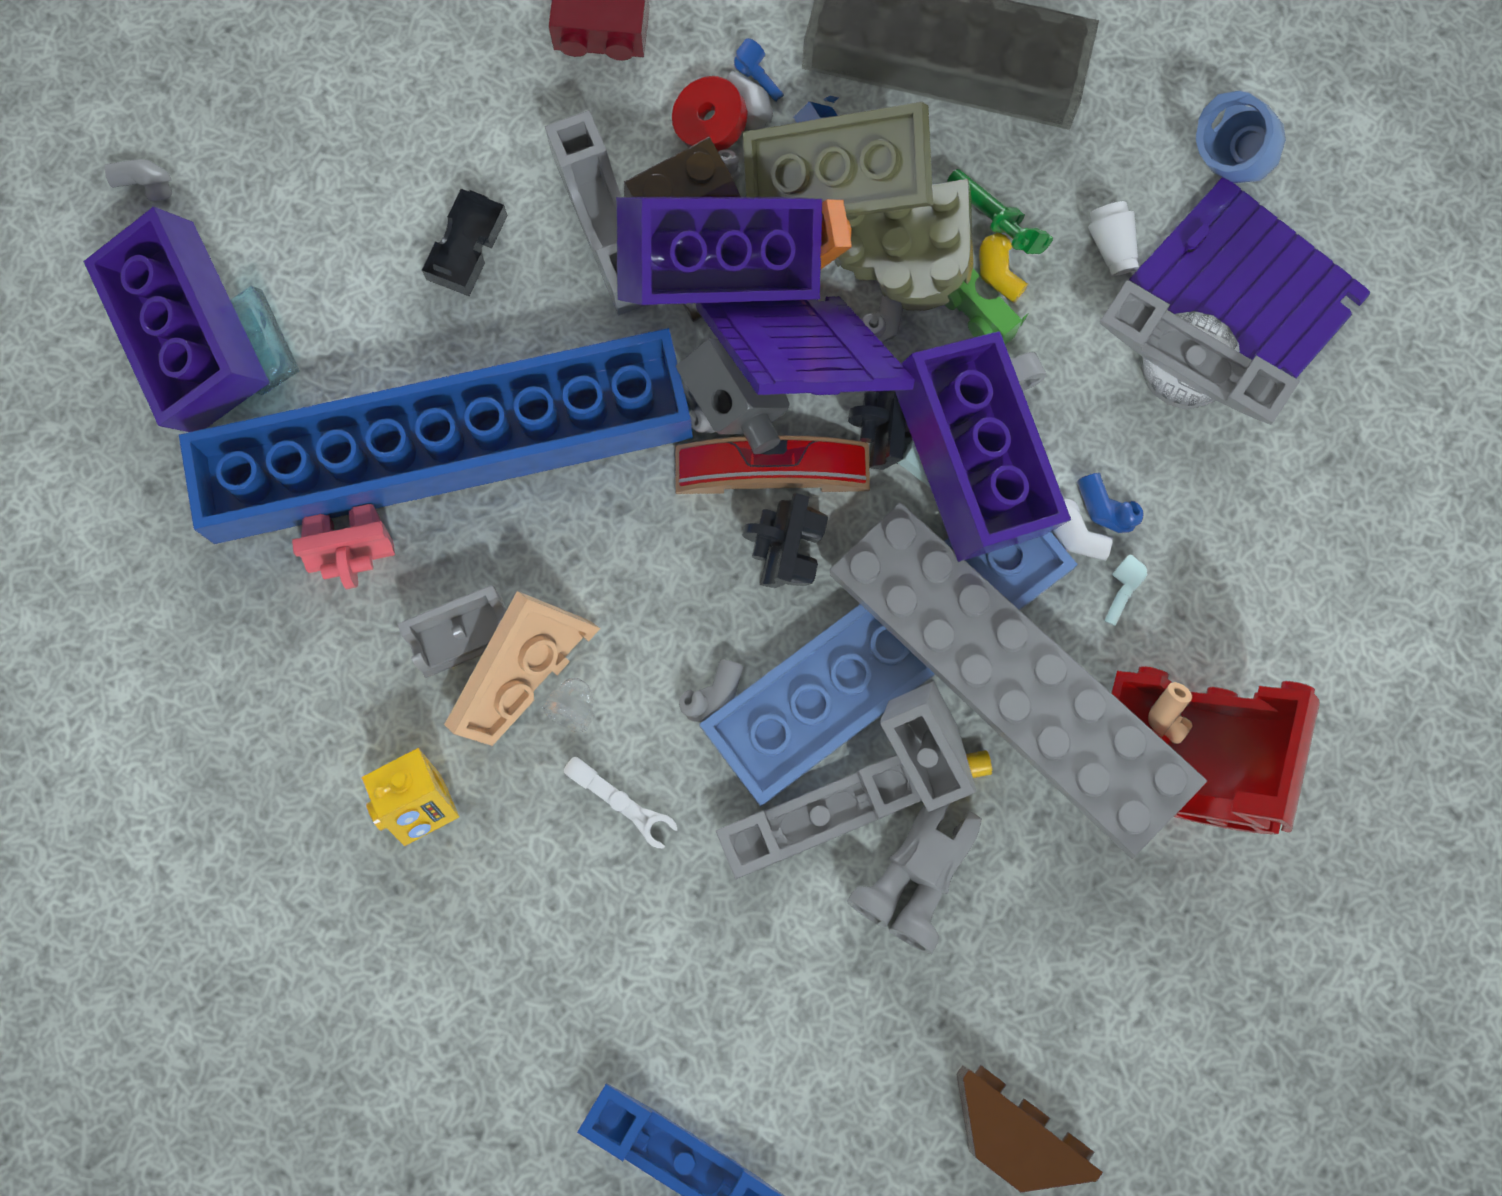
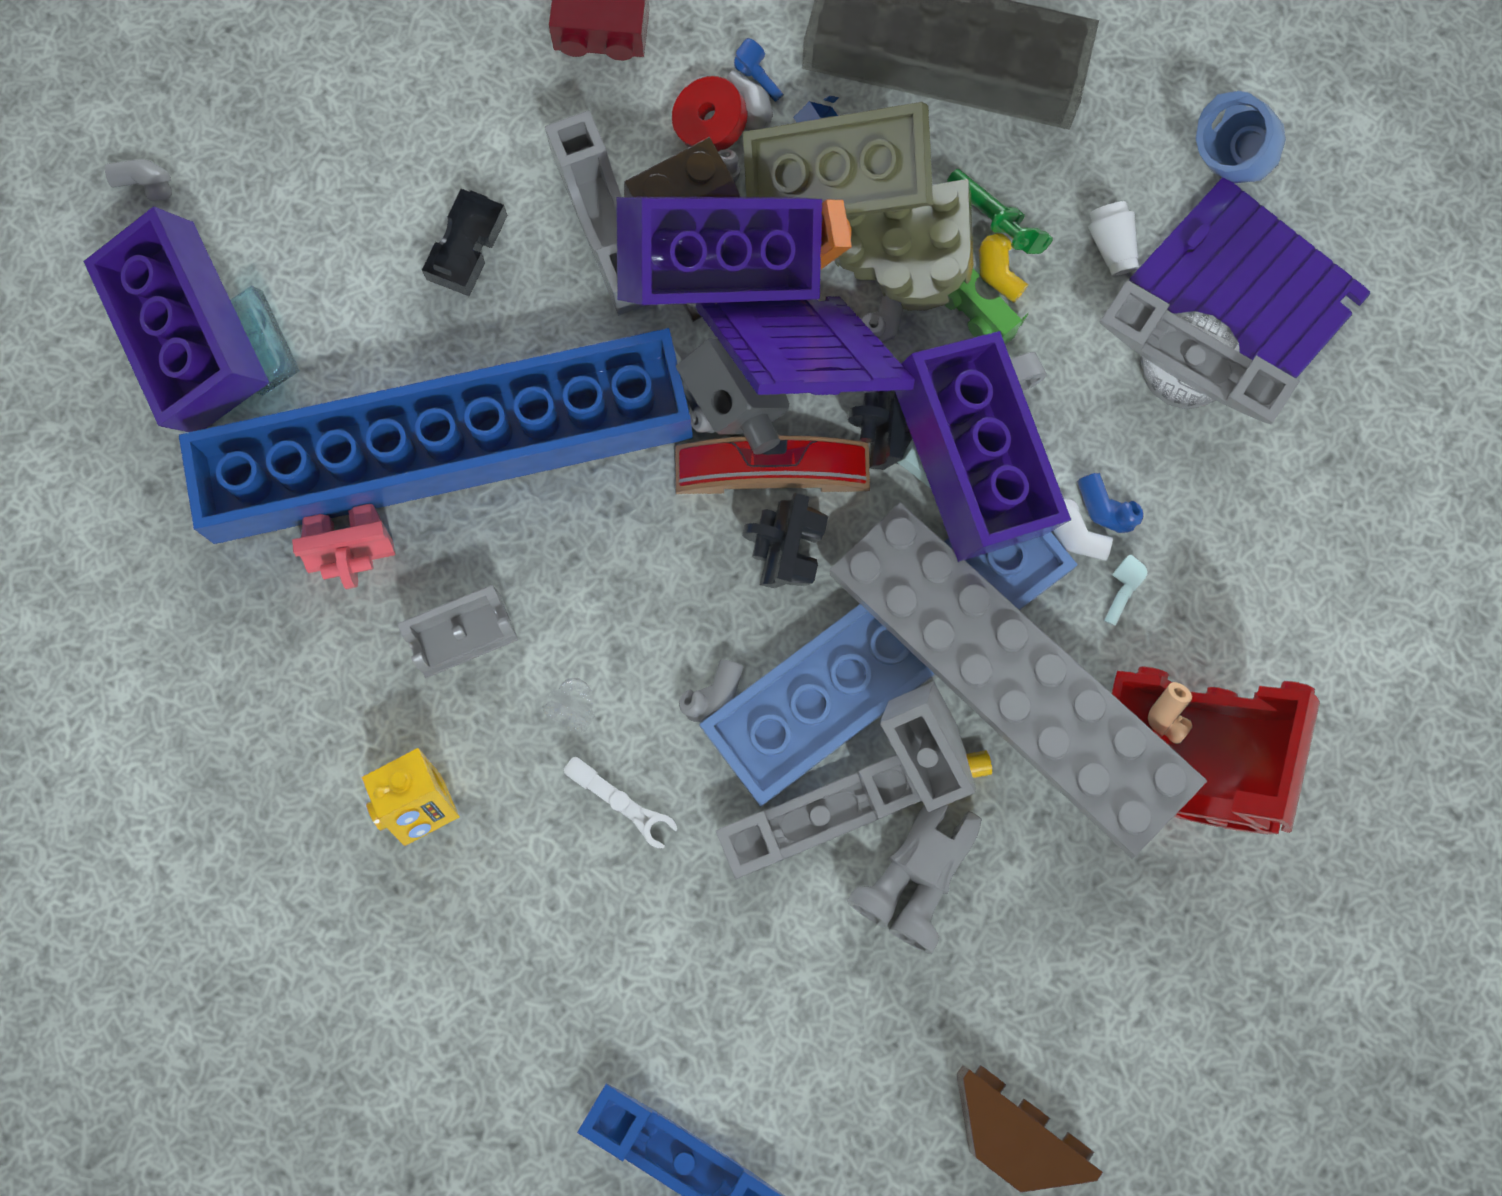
light nougat wing [444,591,601,746] -> none

